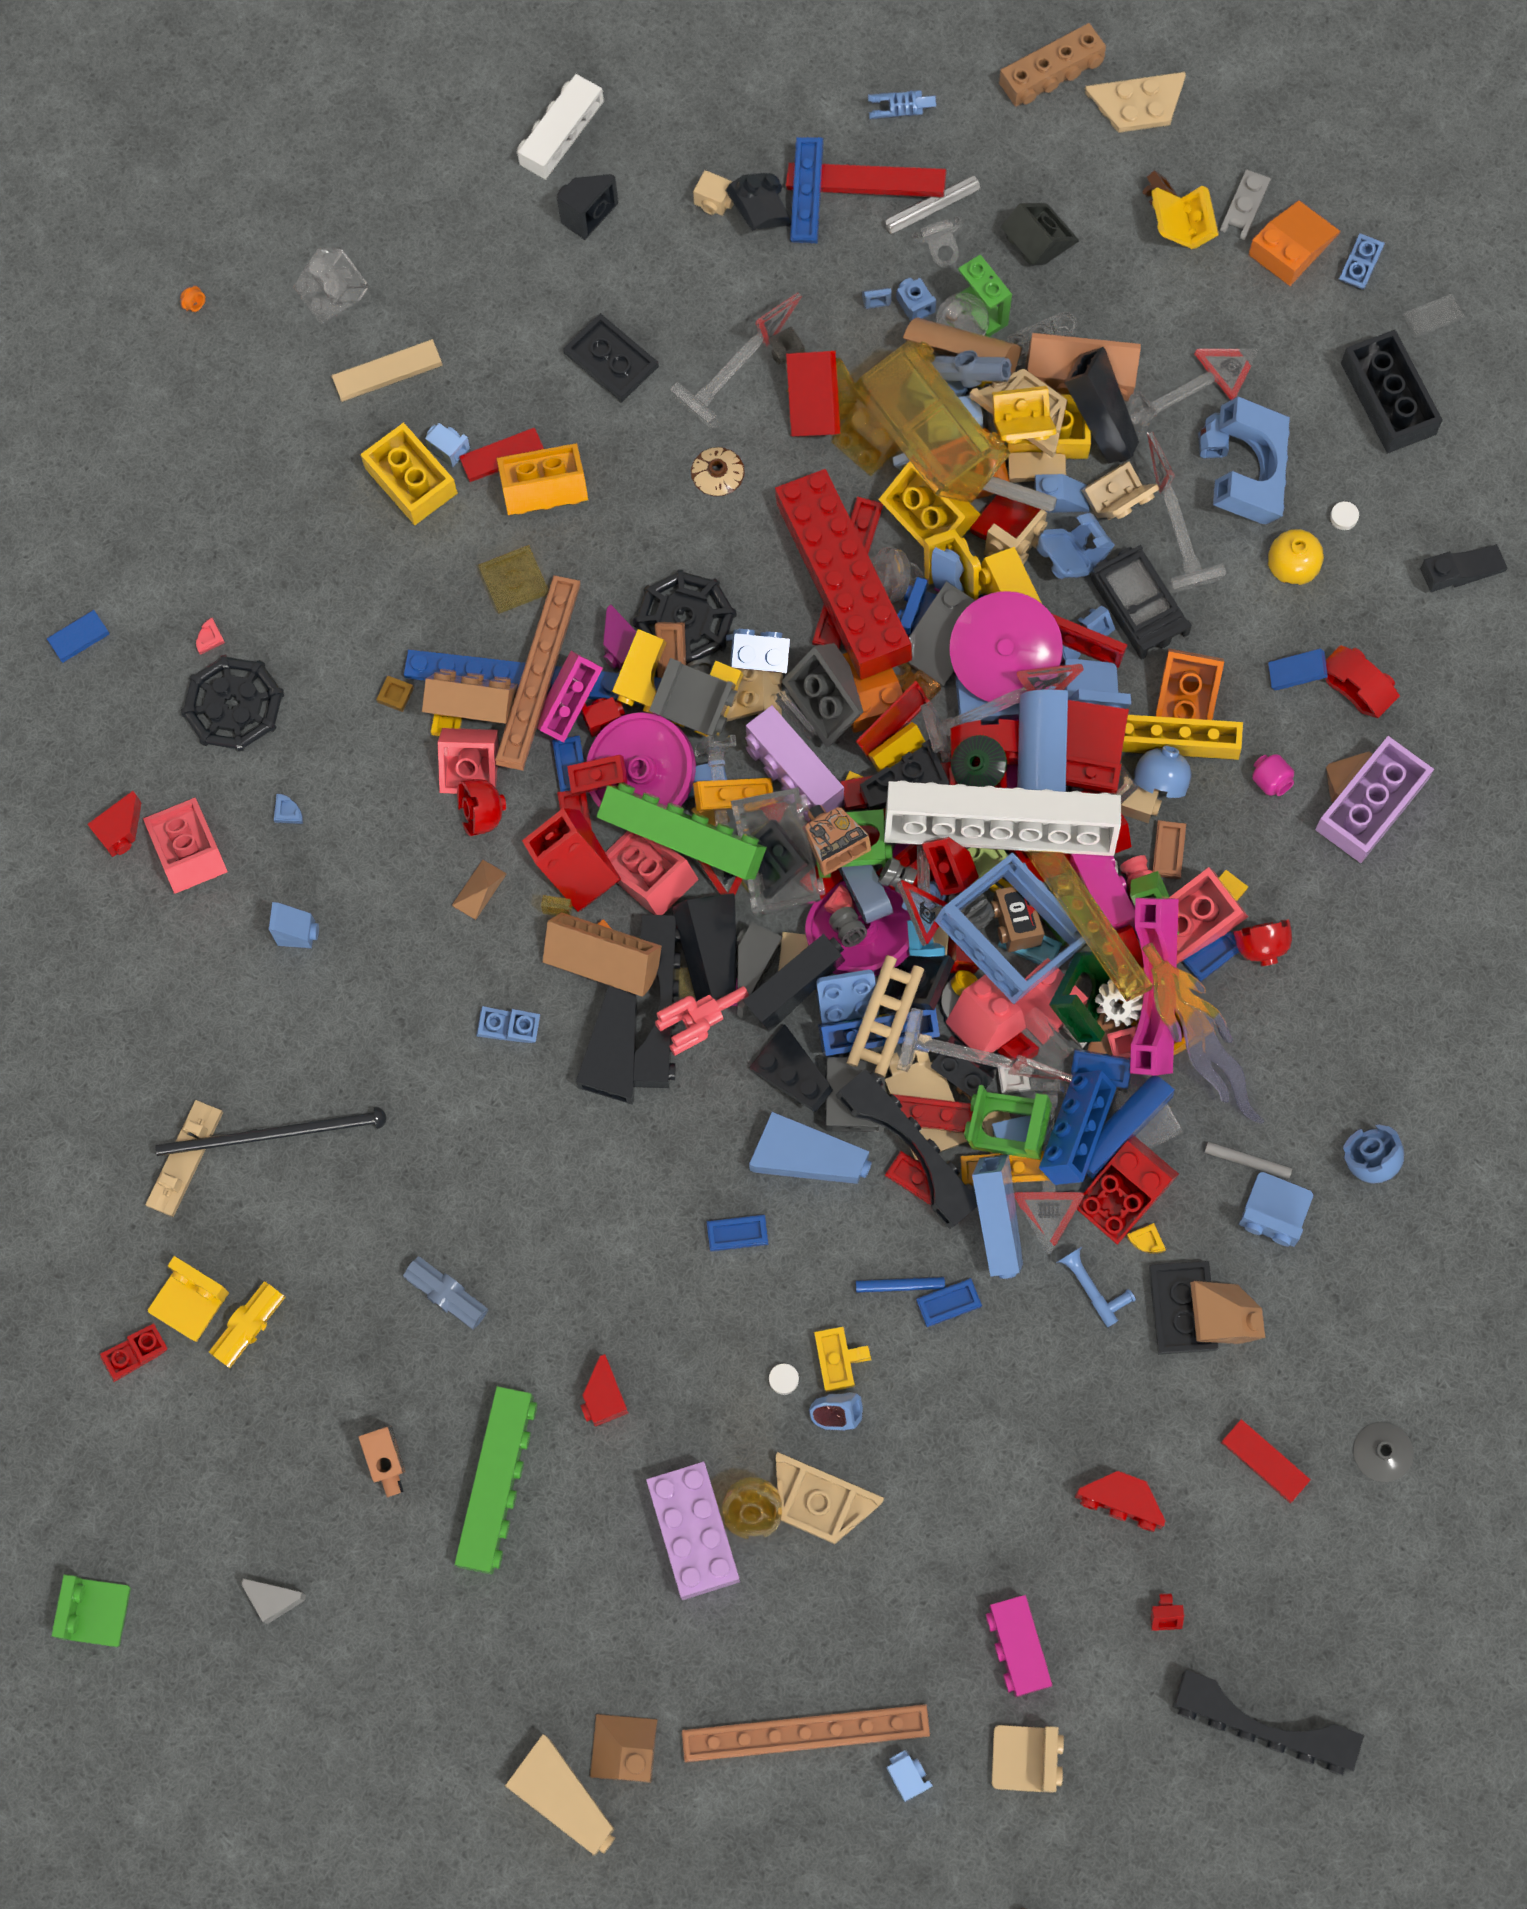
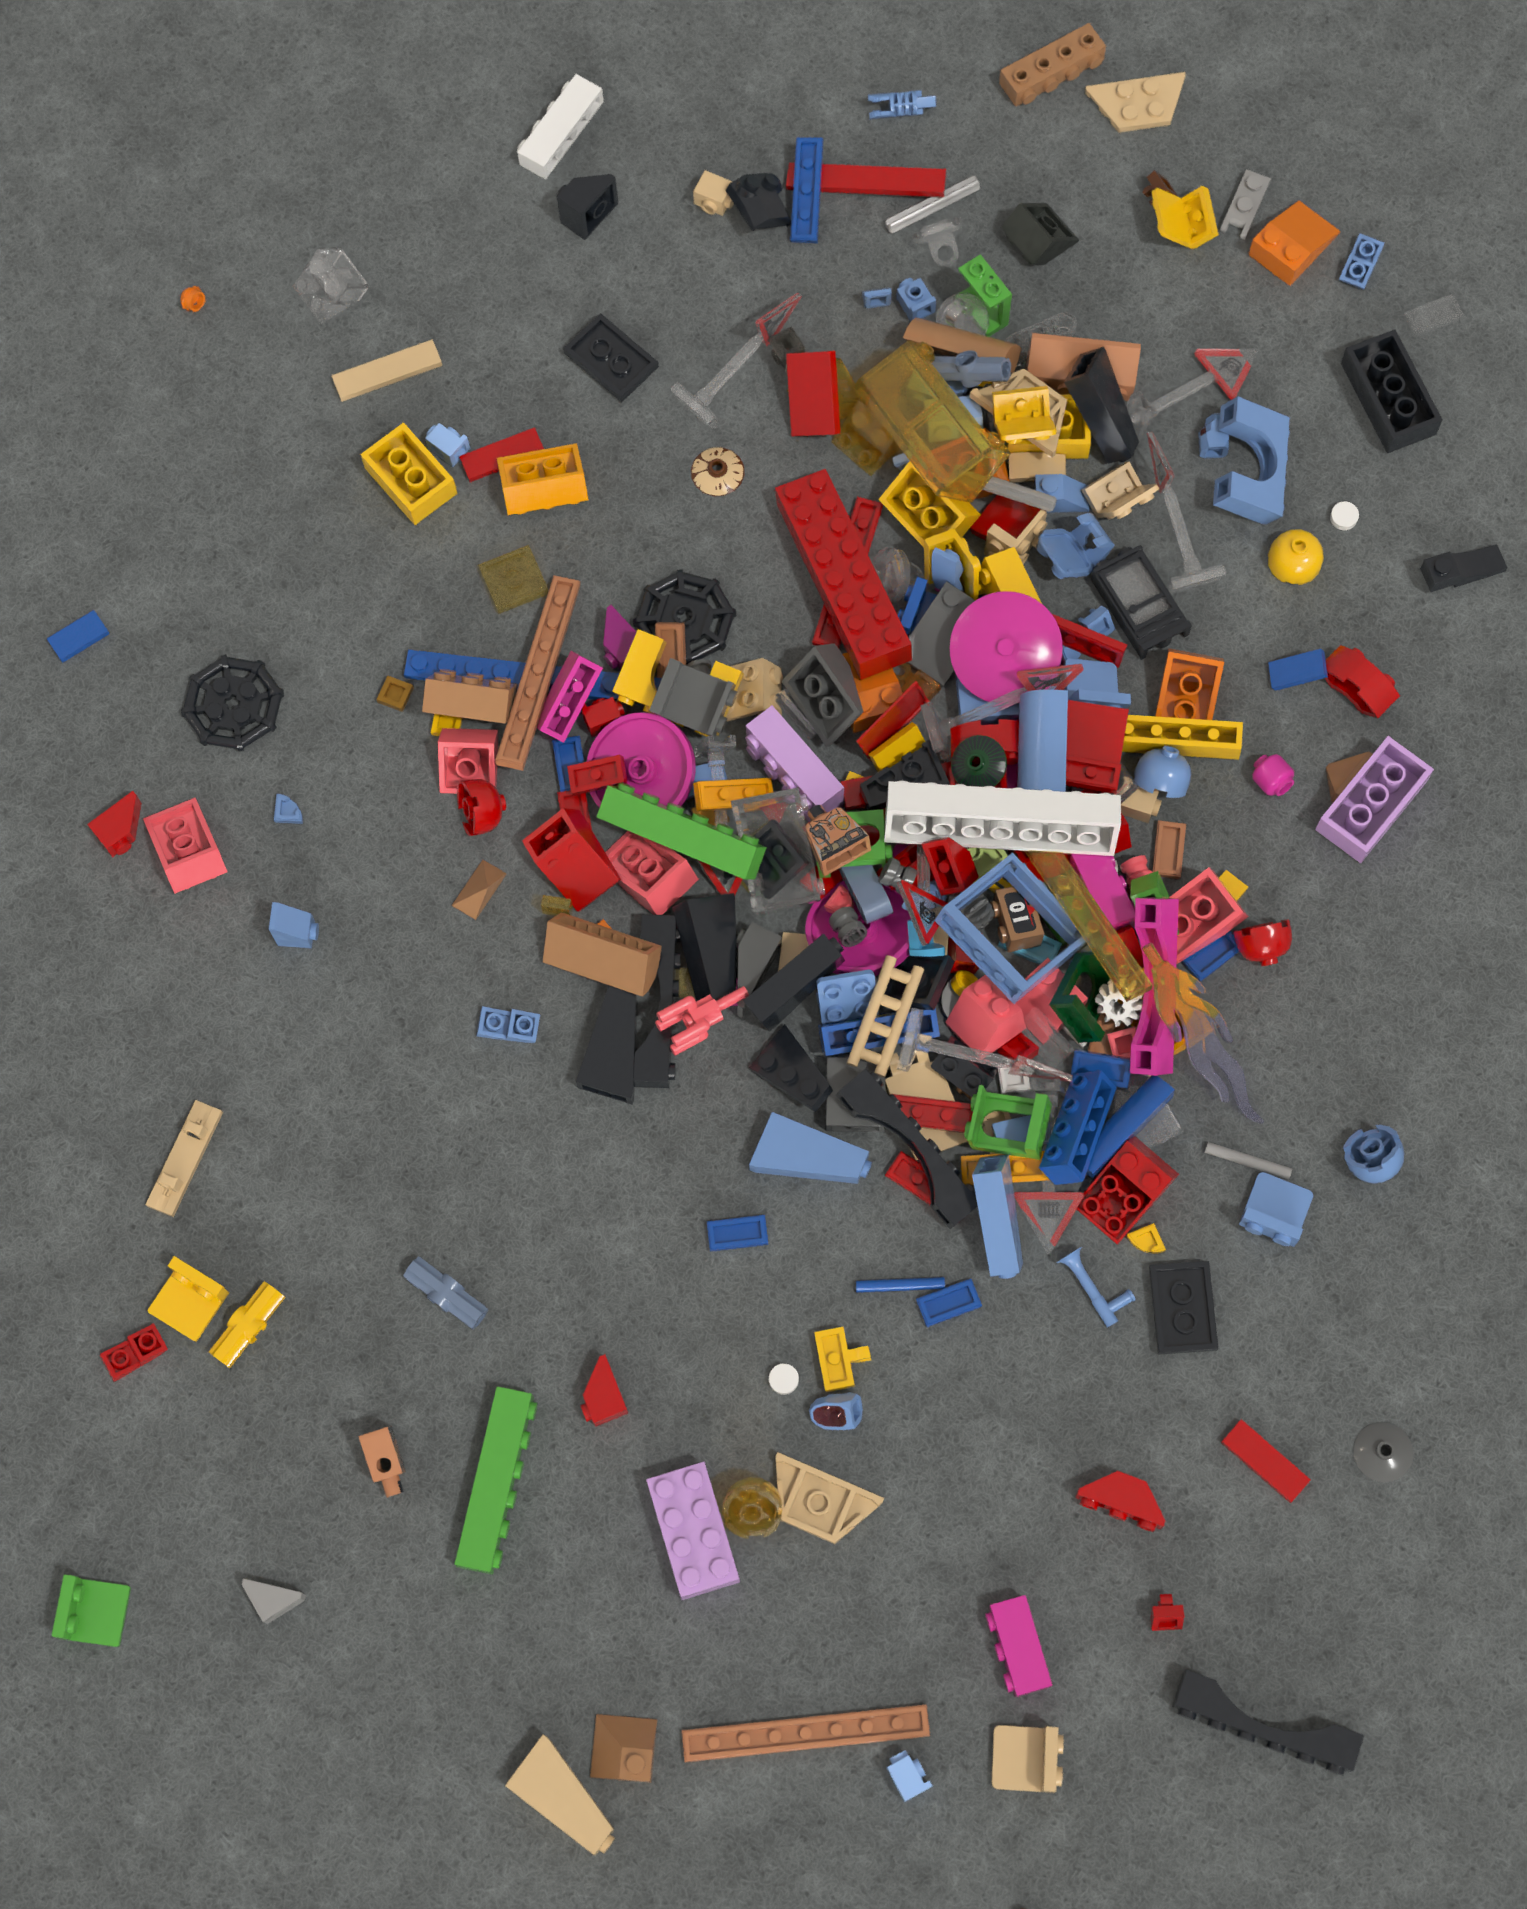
black bar [155,1107,387,1156] -> none
coral tile [196,618,225,655] -> none
bracket [726,629,790,673] -> none
medium nougat slope [1191,1281,1265,1344] -> none

